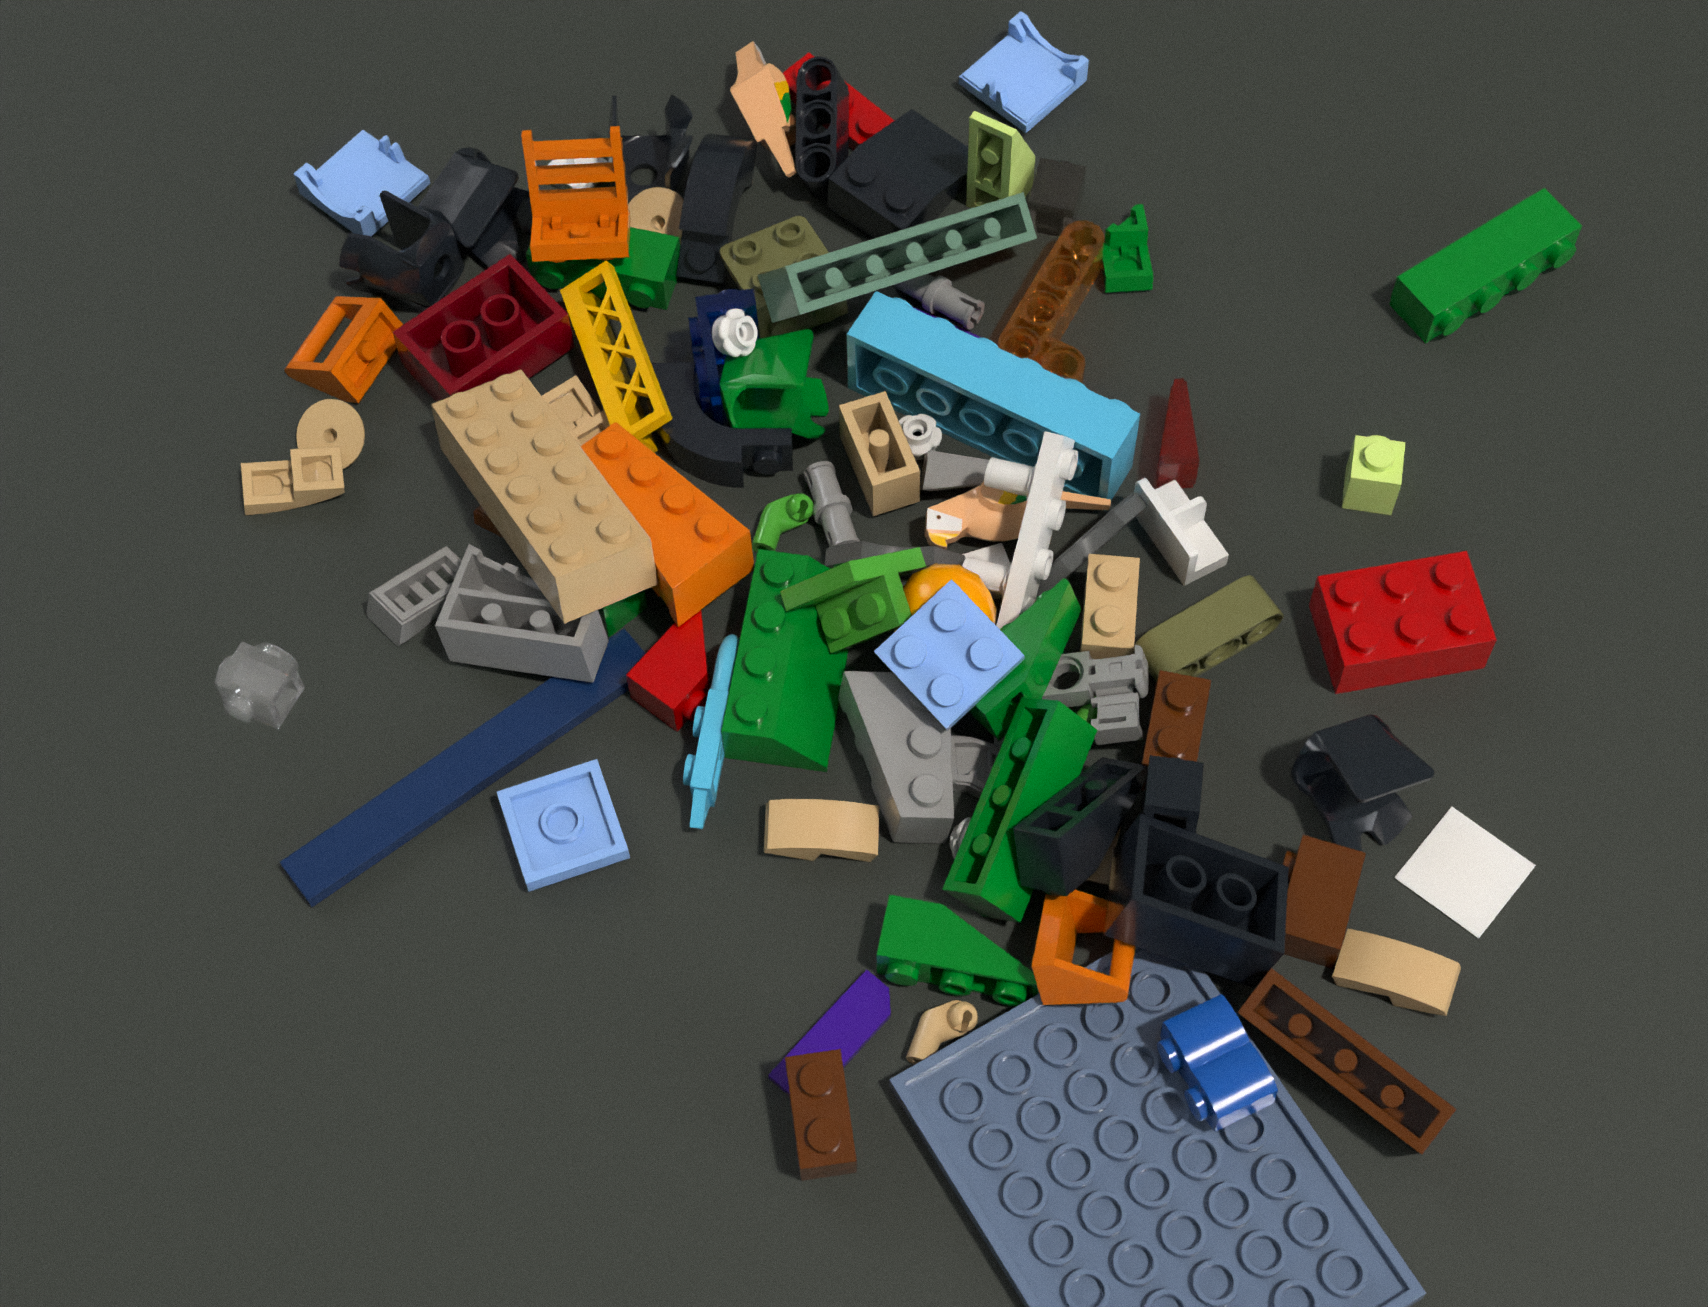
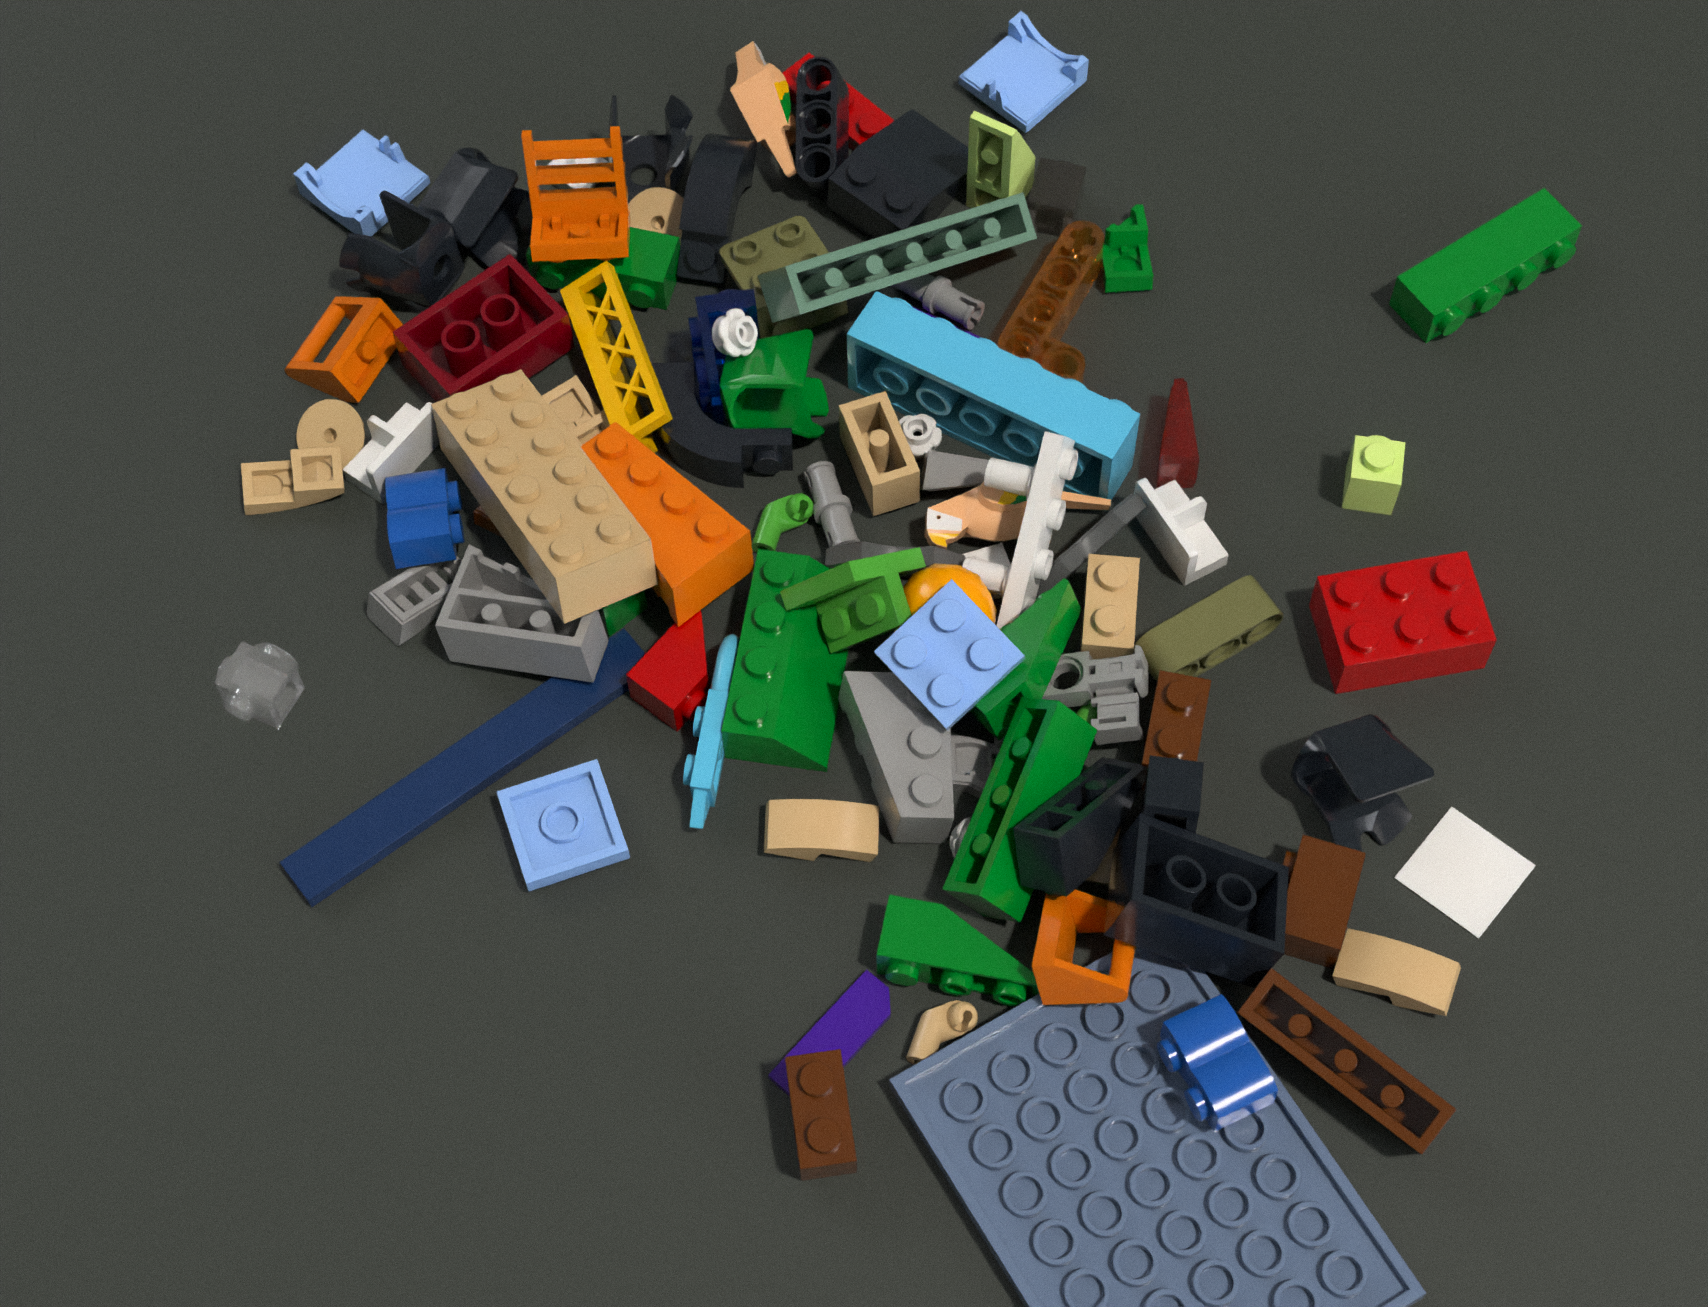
none -> white panel [343,402,440,504]
none -> blue brick [385,468,465,569]

